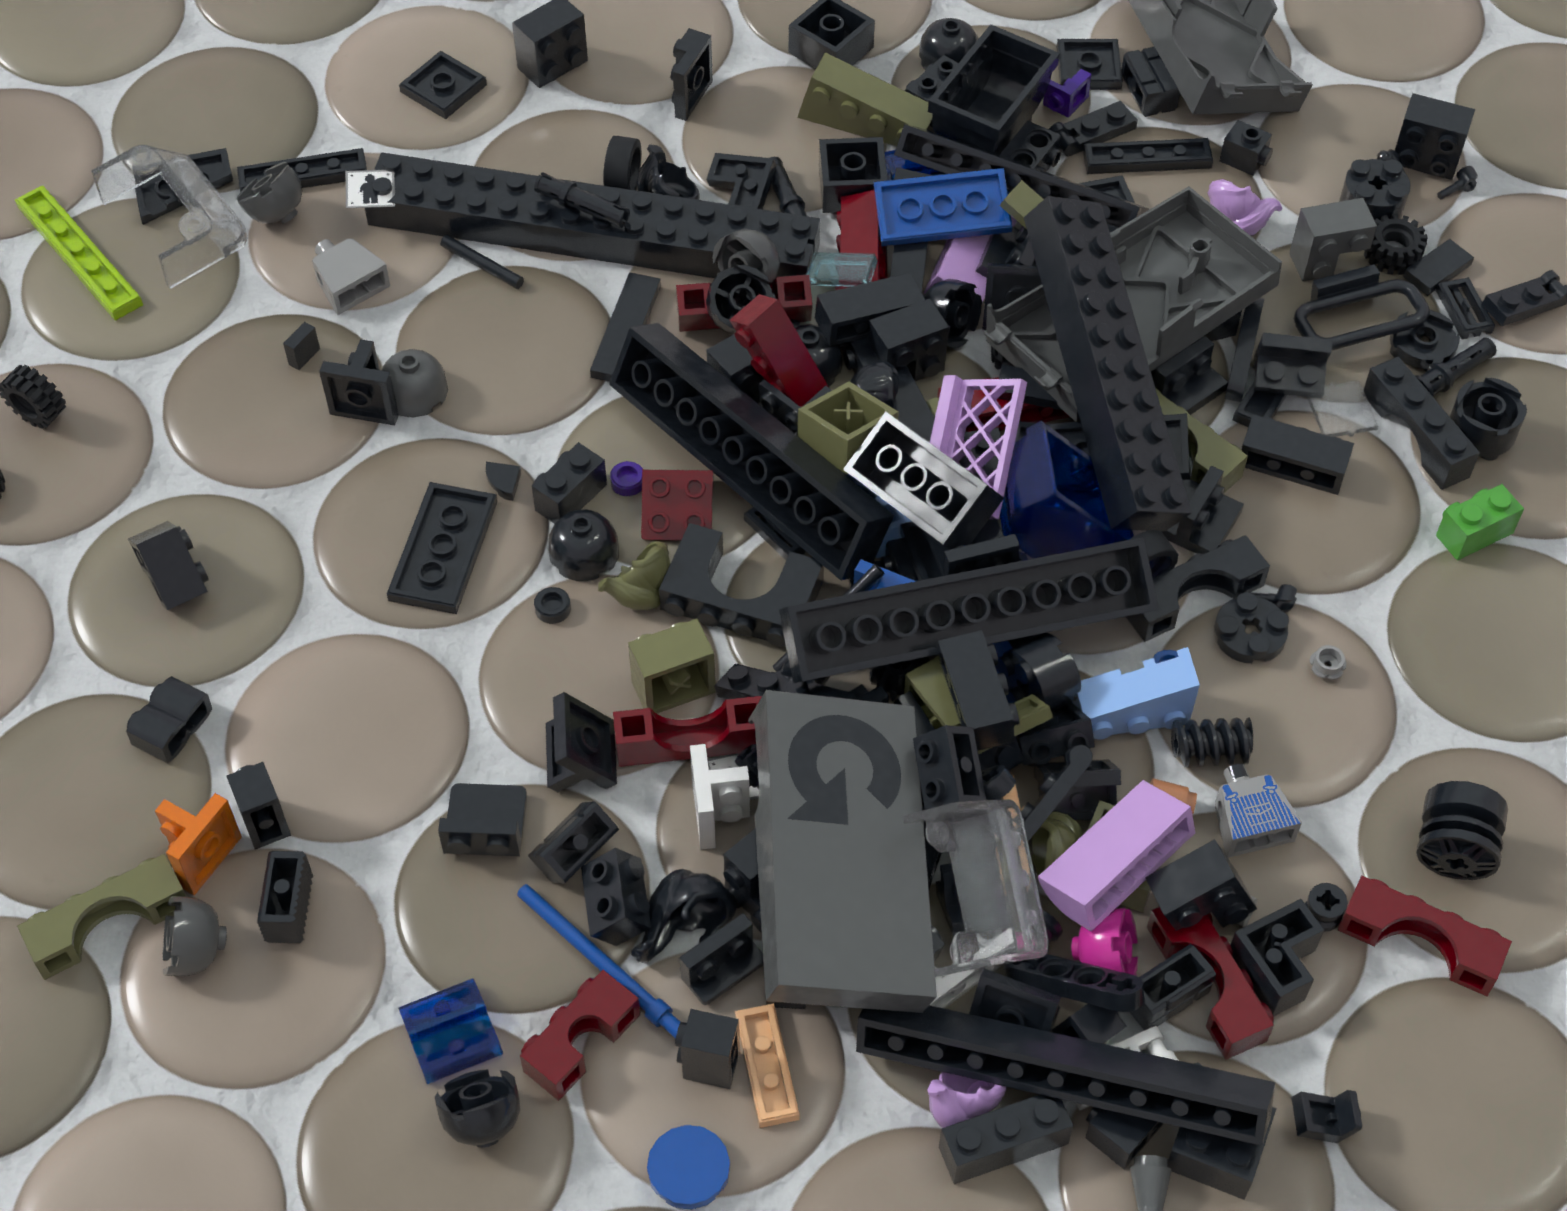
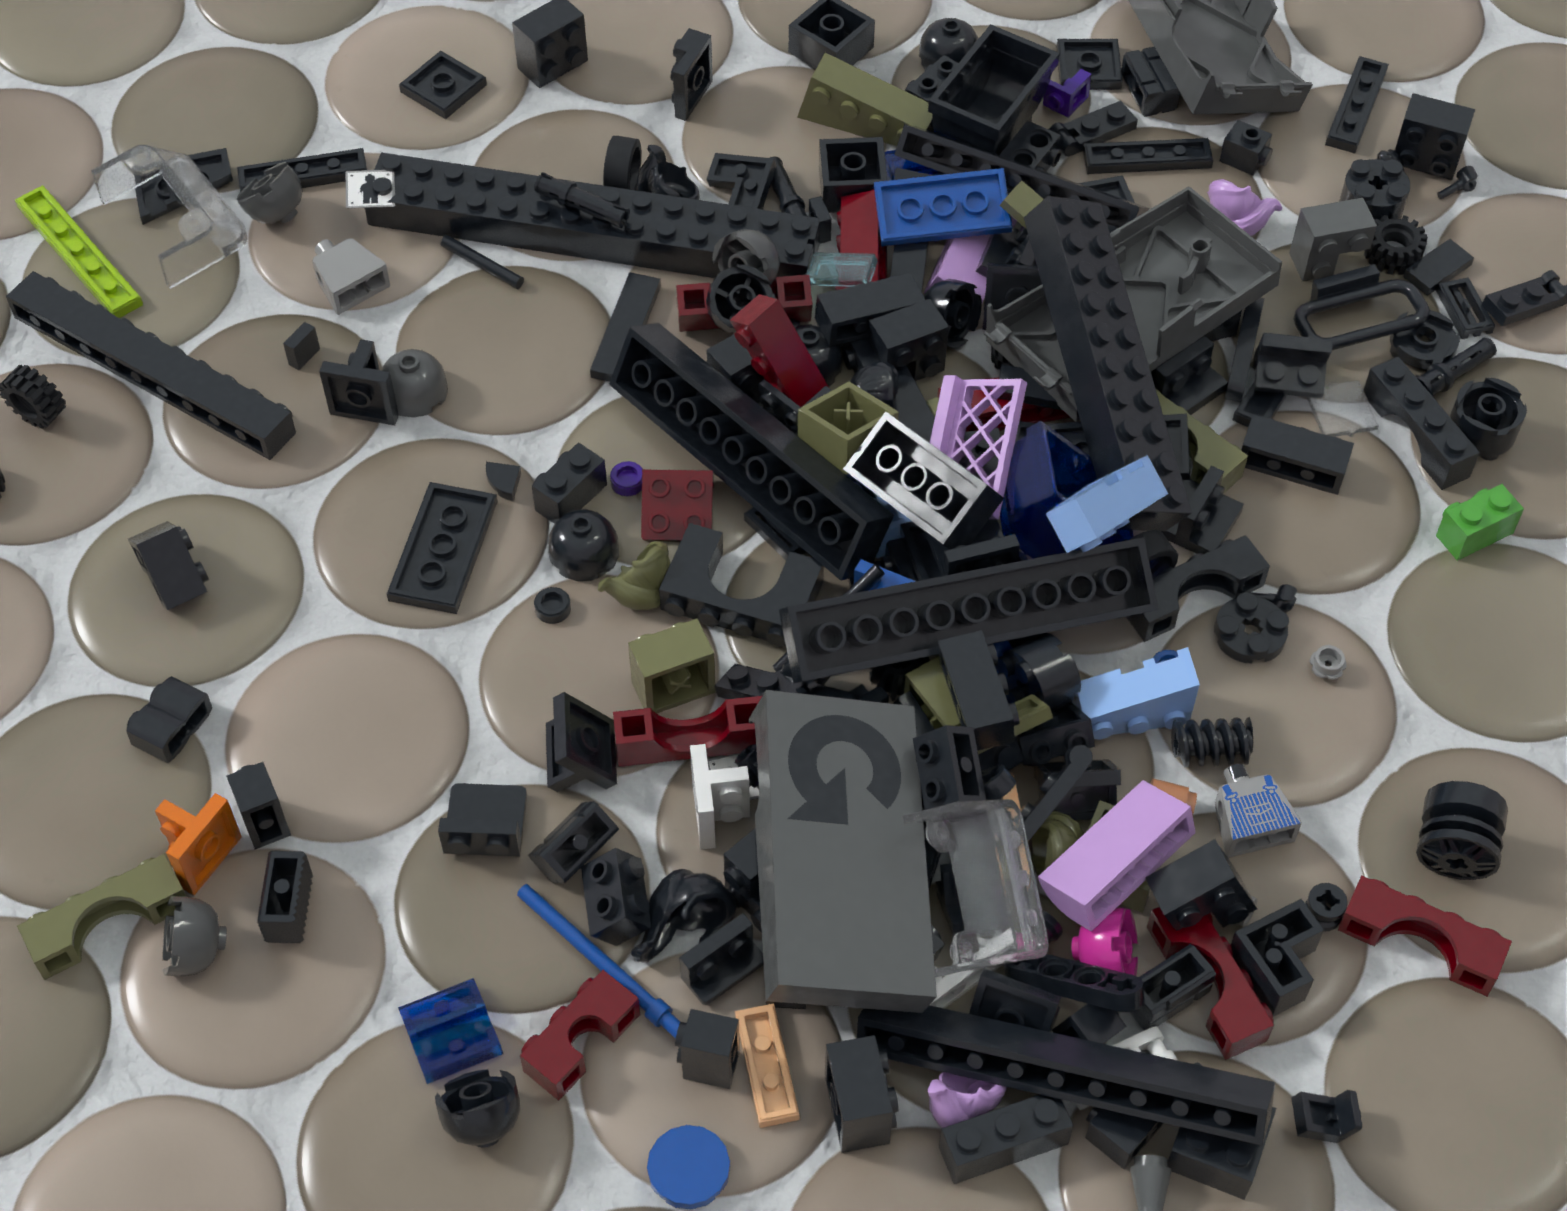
none -> black brick [6,271,296,460]
none -> black tile [809,196,832,244]
none -> black brick [825,1035,899,1153]
none -> light blue wedge [1046,455,1168,553]
none -> black tile [1325,56,1389,153]

